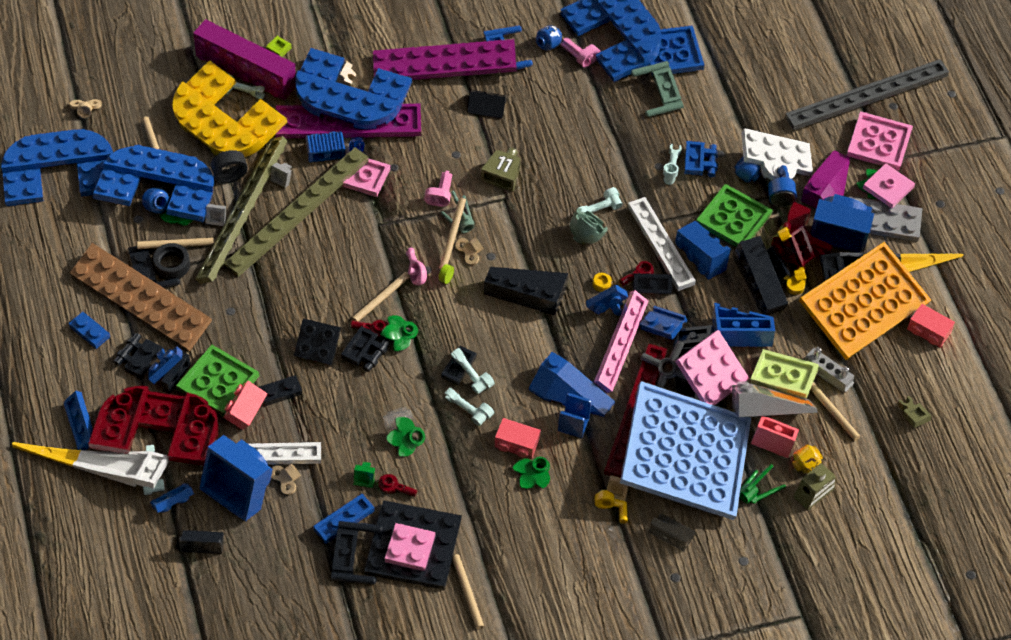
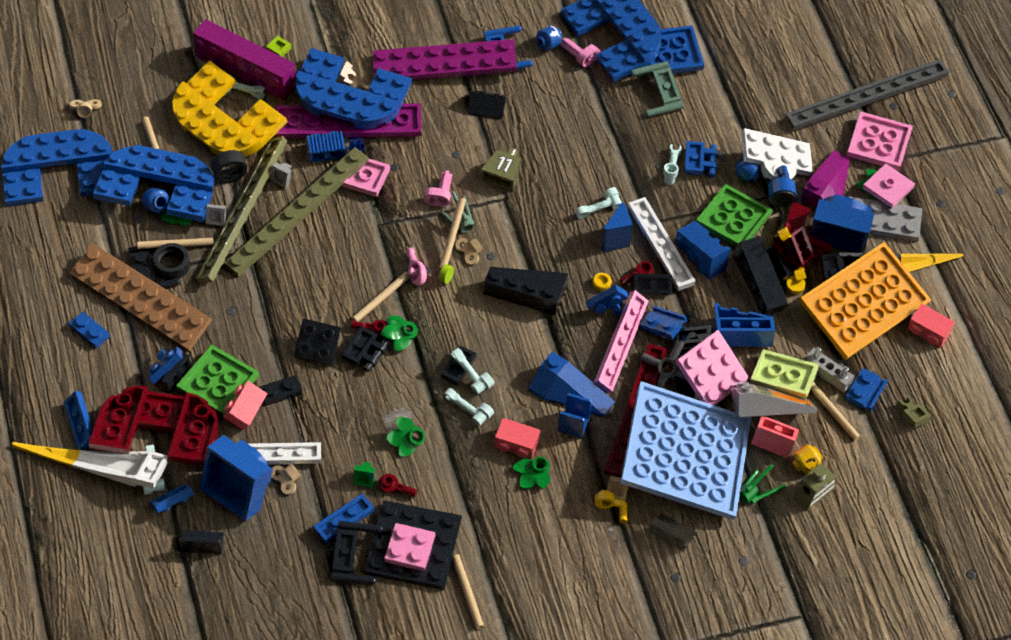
black plate [113,333,163,379] -> none
sand green cylinder [570,208,608,244] -> none
none -> blue slope [601,203,632,252]
none -> blue plate [845,368,888,412]

